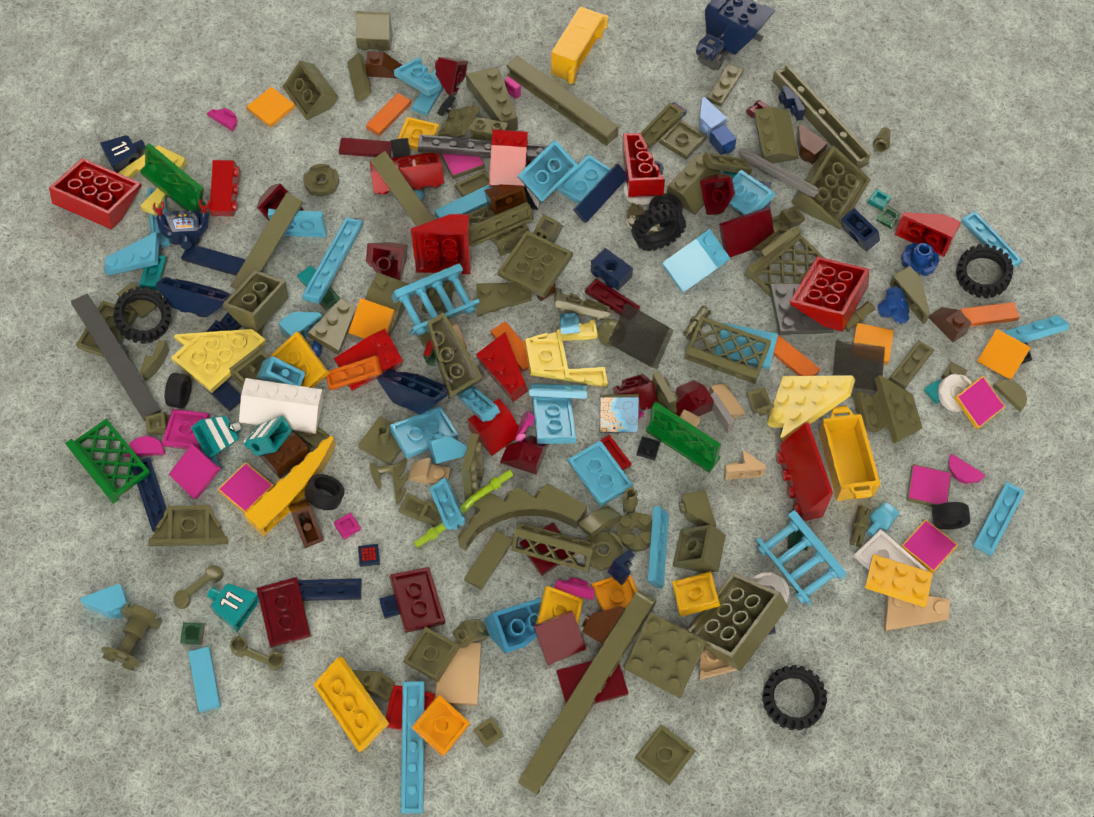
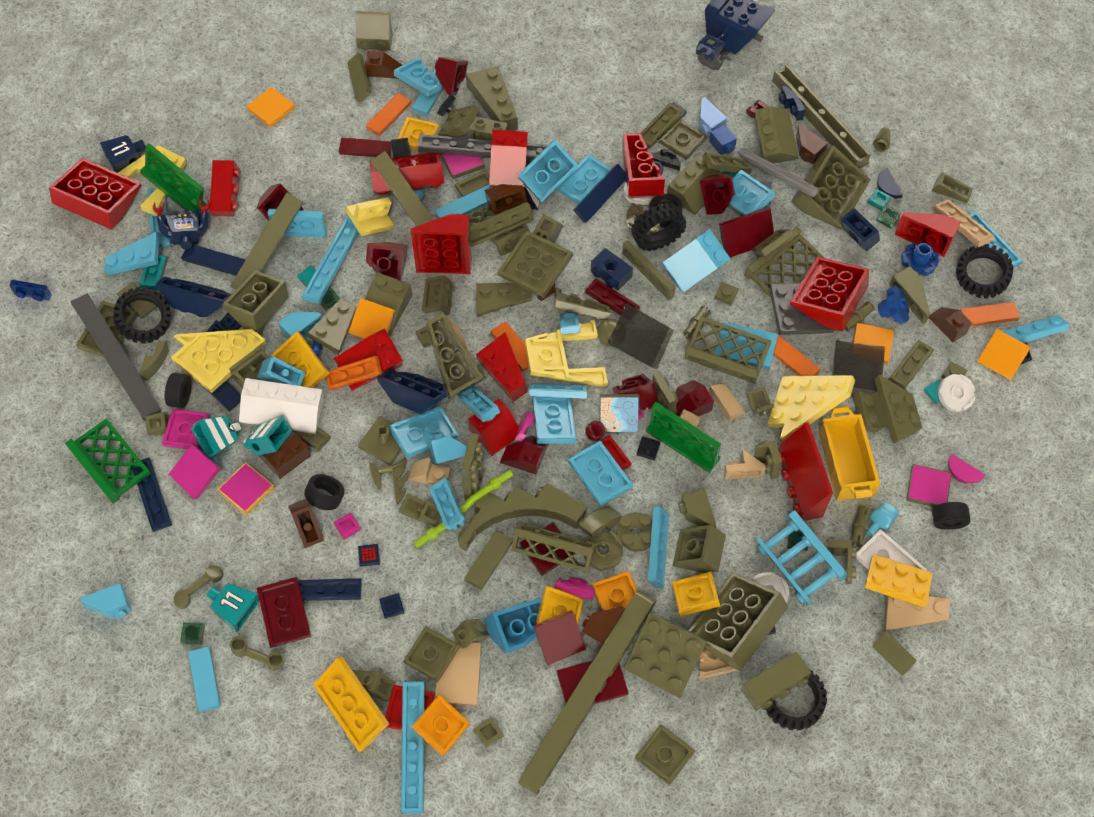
olive piece [101,603,163,671] -> none
dark pink tile [124,436,165,457] -> none
olive wing [148,505,228,547] -> none
dark pink tile [207,108,237,132] -> none
yellow slope [244,436,336,537] -> none
olive slope [282,61,339,120] -> none
olive plate [303,164,339,196] -> none
dark red tile [389,567,445,633] -> none
medium azure fence [391,263,480,336] -> none
clear green plate [423,340,436,366] -> none
dark pink tile [504,76,521,99] -> none
olive tile [506,55,619,146] -> none
yellow container [551,6,608,84] -> none
dark blue bracket [608,549,635,585] -> none
olive pin [622,487,638,514] -> none
olive plate [706,63,744,107] -> none
light grey tile [710,392,735,433] -> none
olive slope [772,206,805,232] -> none
dark pink tile [901,520,958,573] -> none
dark pink tile [954,376,1005,429] -> none
medium azure plate [972,482,1025,556] -> none
olive tile [993,380,1027,412] -> none
none -> clear blue plate [9,280,52,301]
none -> light yellow bracket [346,197,394,237]
none -> dark red tile [585,421,606,441]
none -> olive tile [622,240,675,300]
none -> black tile [651,149,681,171]
none -> olive plate [714,282,739,305]
none -> olive brick [741,652,811,711]
none -> olive bracket [754,441,782,479]
none -> olive bracket [827,540,856,584]
none -> olive slope [872,631,916,676]
none -> tile [877,168,903,199]
none -> olive slope [932,172,973,203]
none -> tan tile [933,199,994,247]

